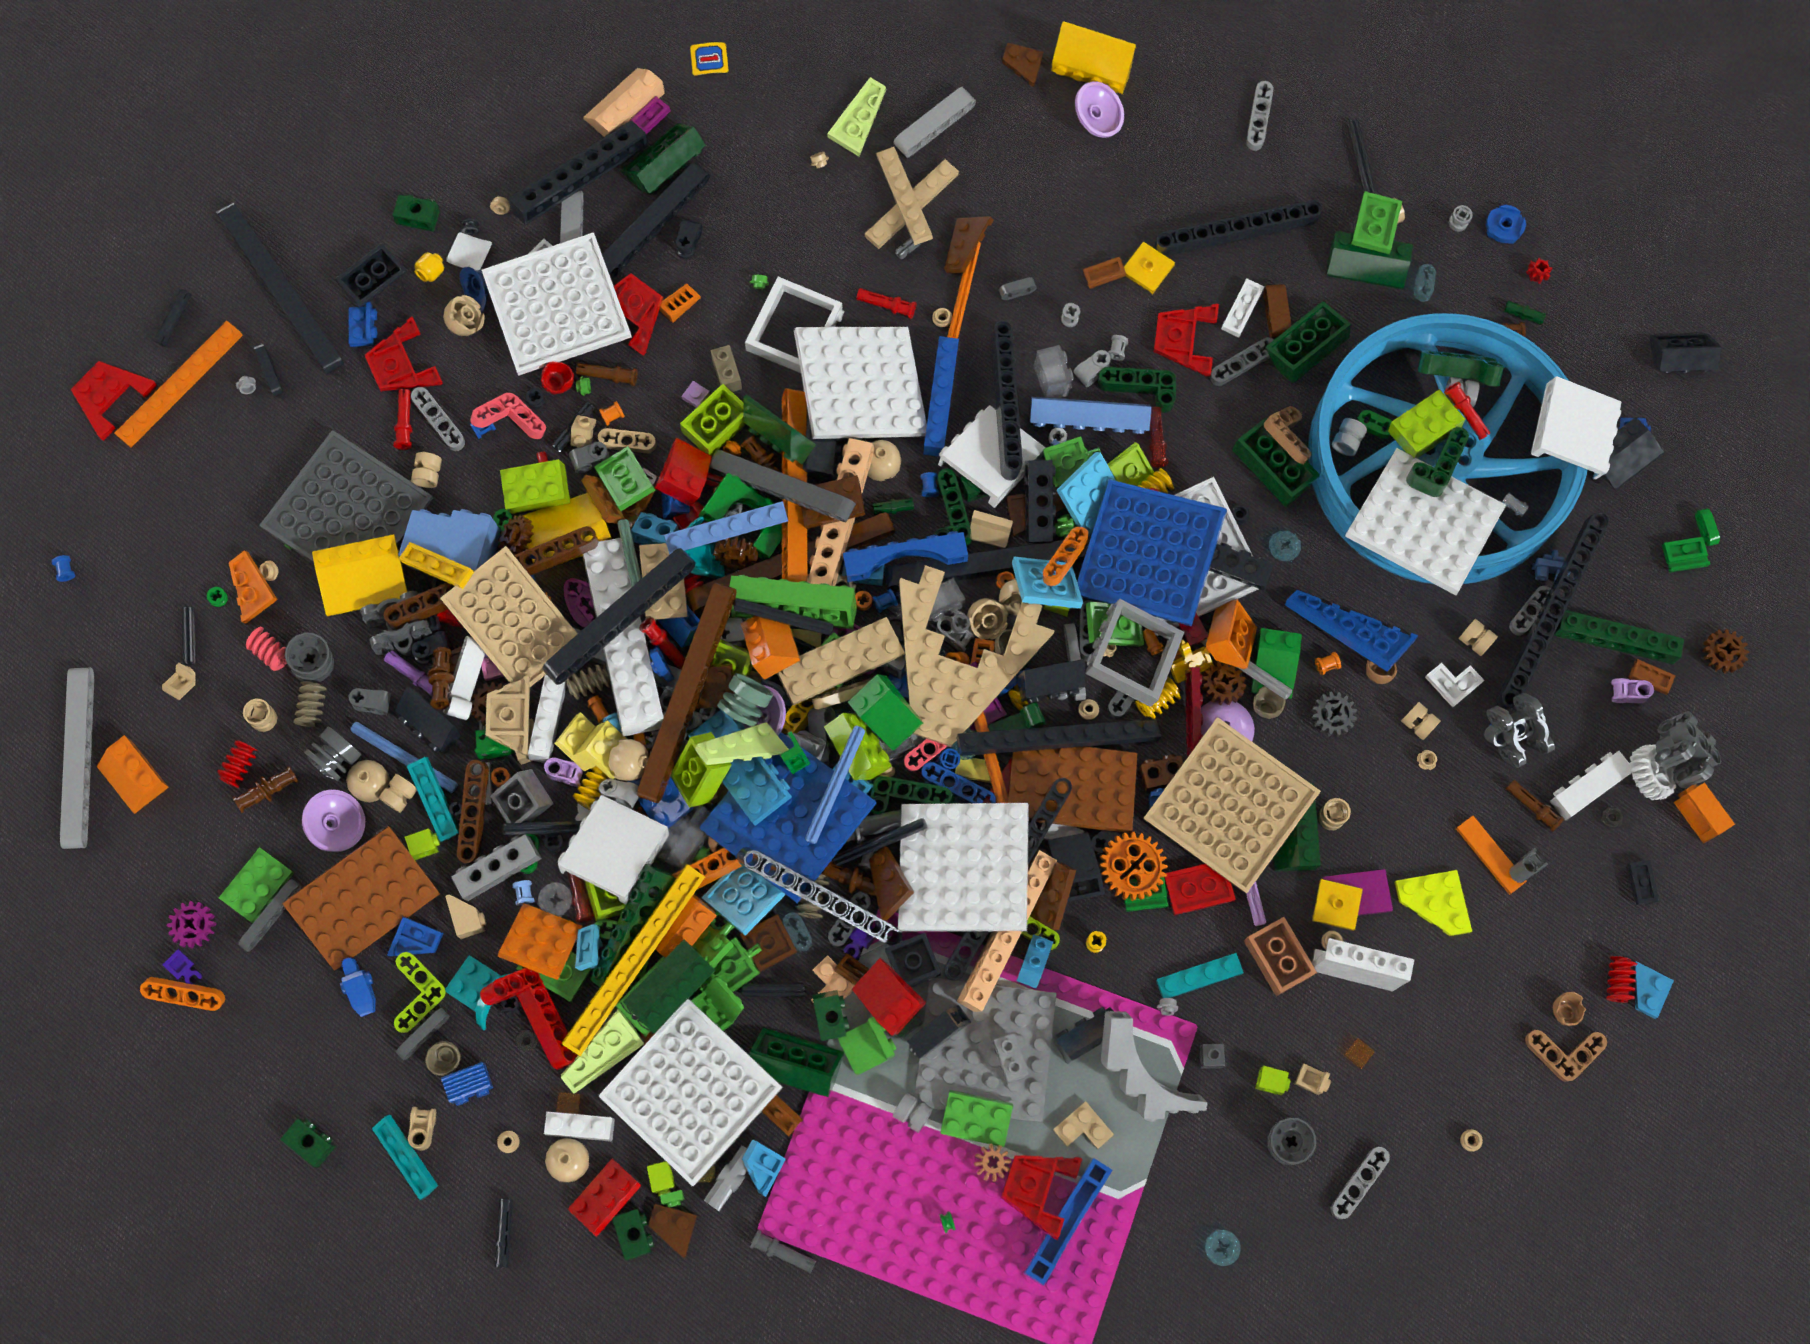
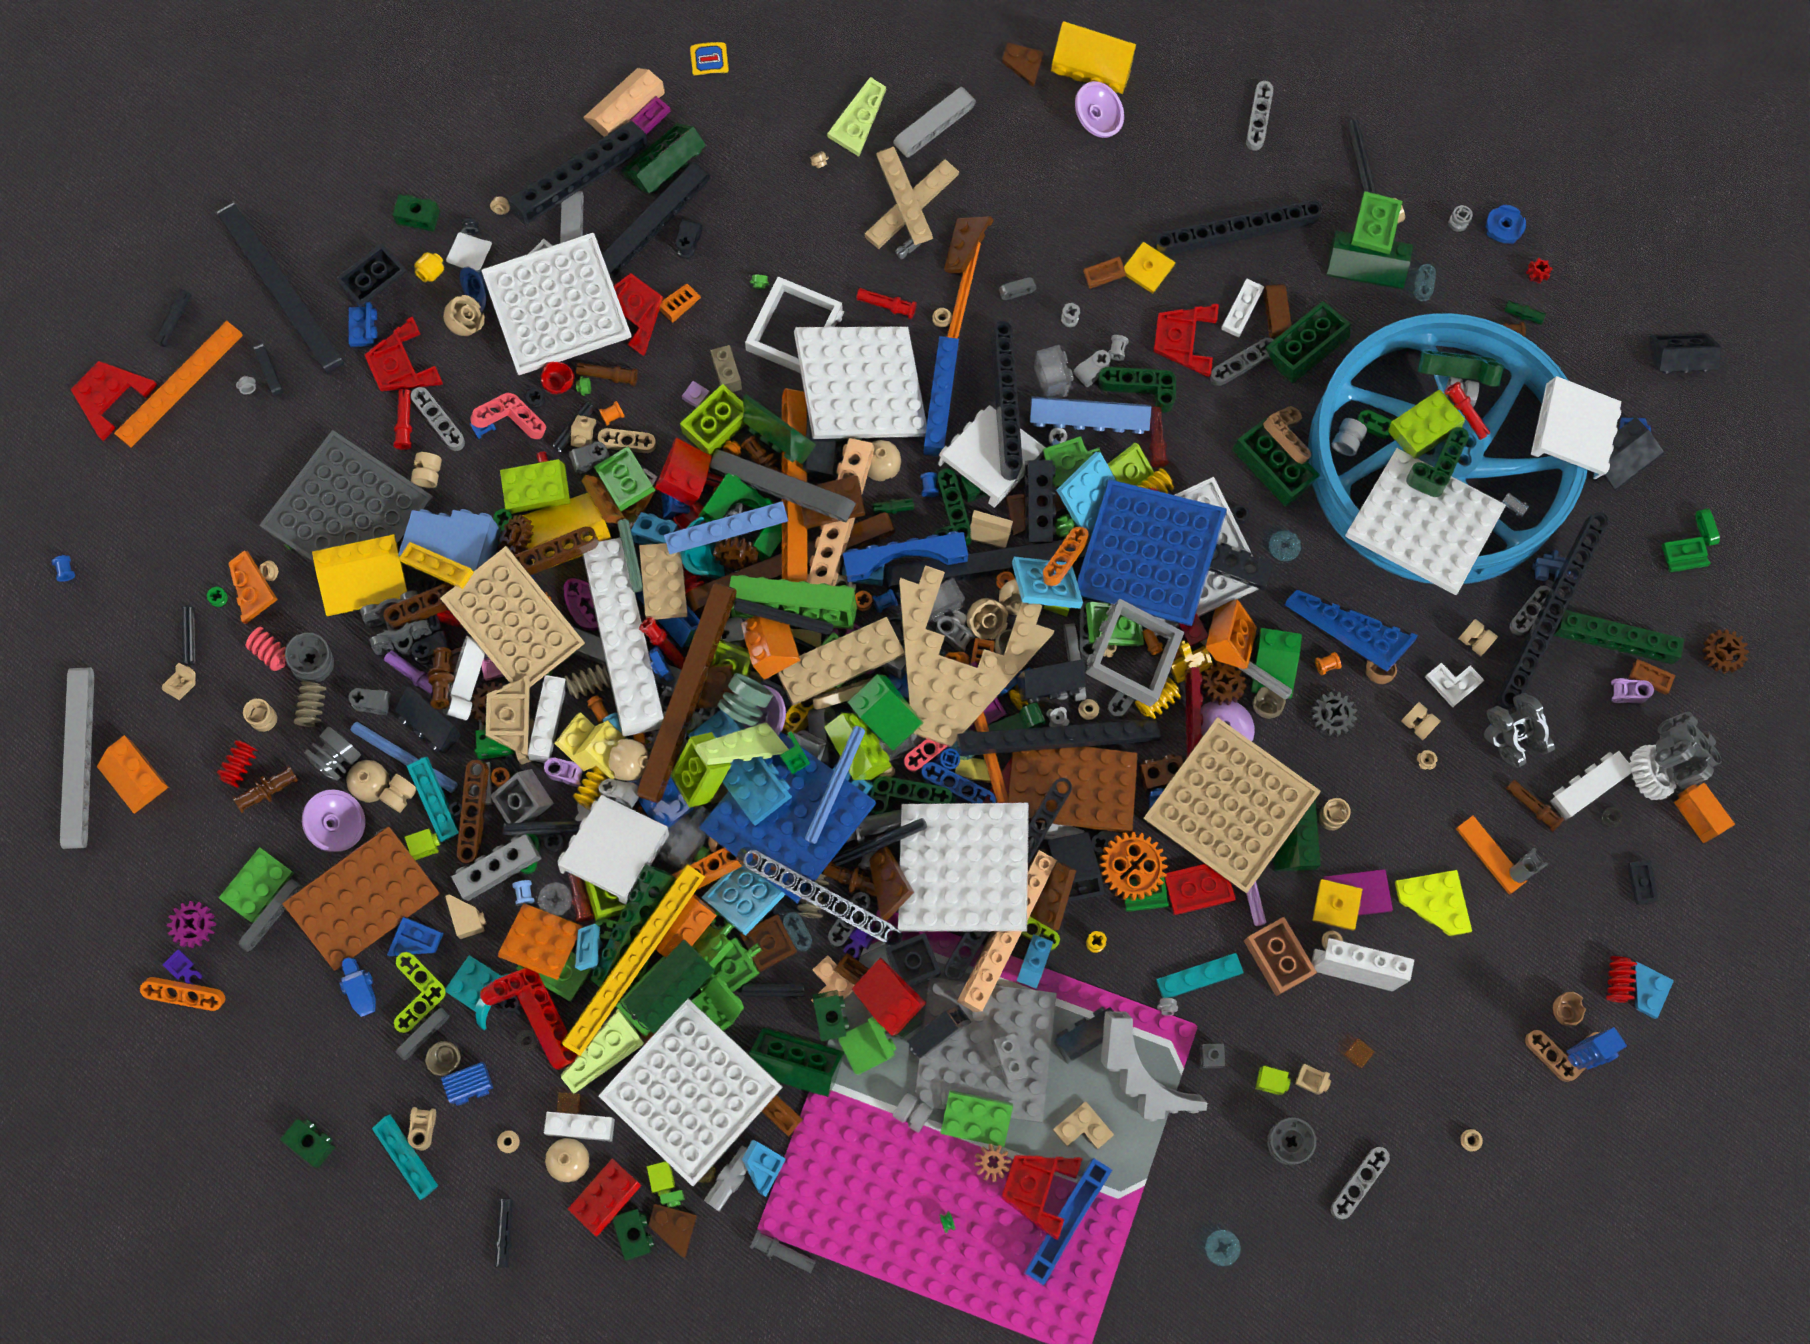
black beam [542,548,696,685] -> none
flat silver bush [951,614,970,634] -> none
none -> white plate [1047,707,1069,727]
none -> blue brick [1566,1027,1627,1070]

